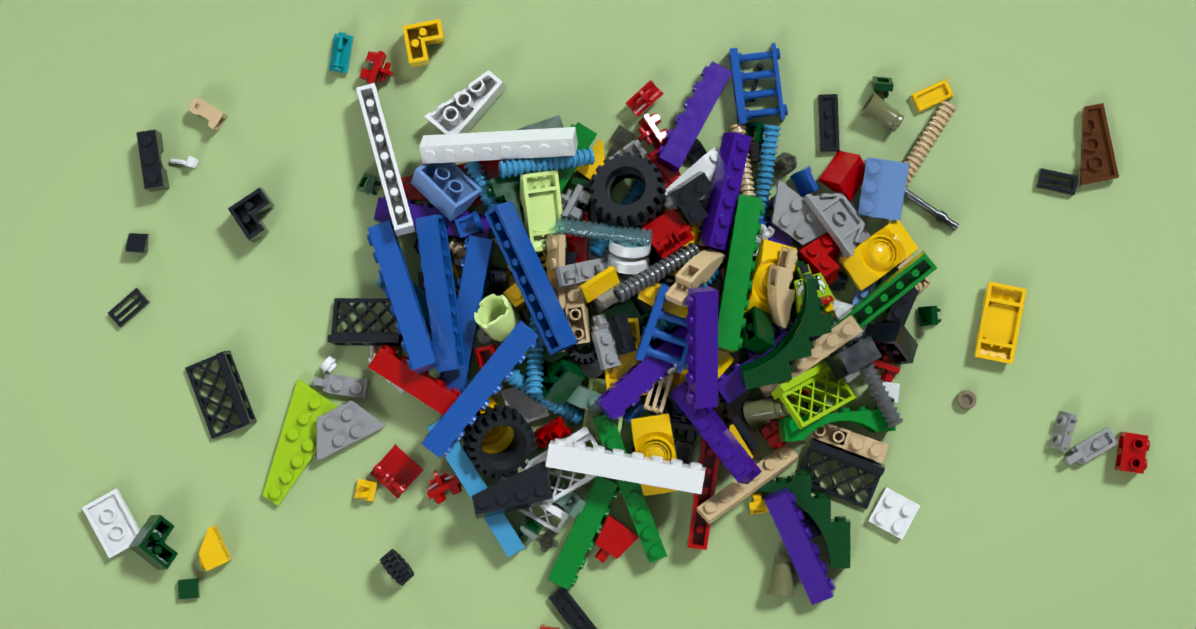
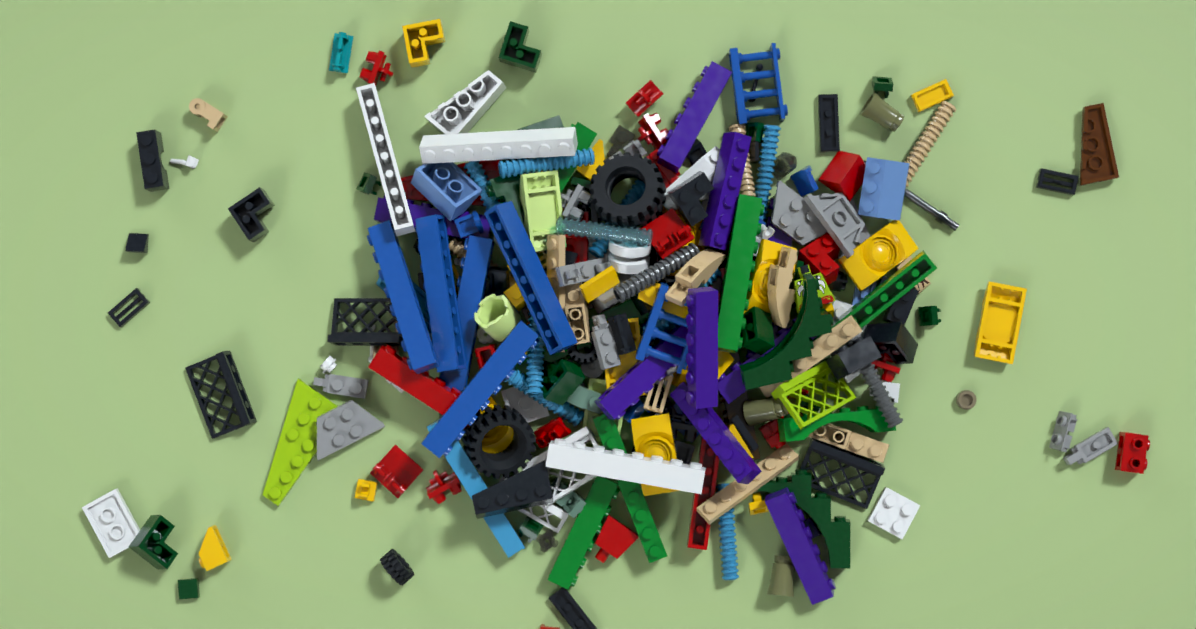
none -> dark green brick [499,21,542,73]
none -> dark azure piece [716,483,739,580]

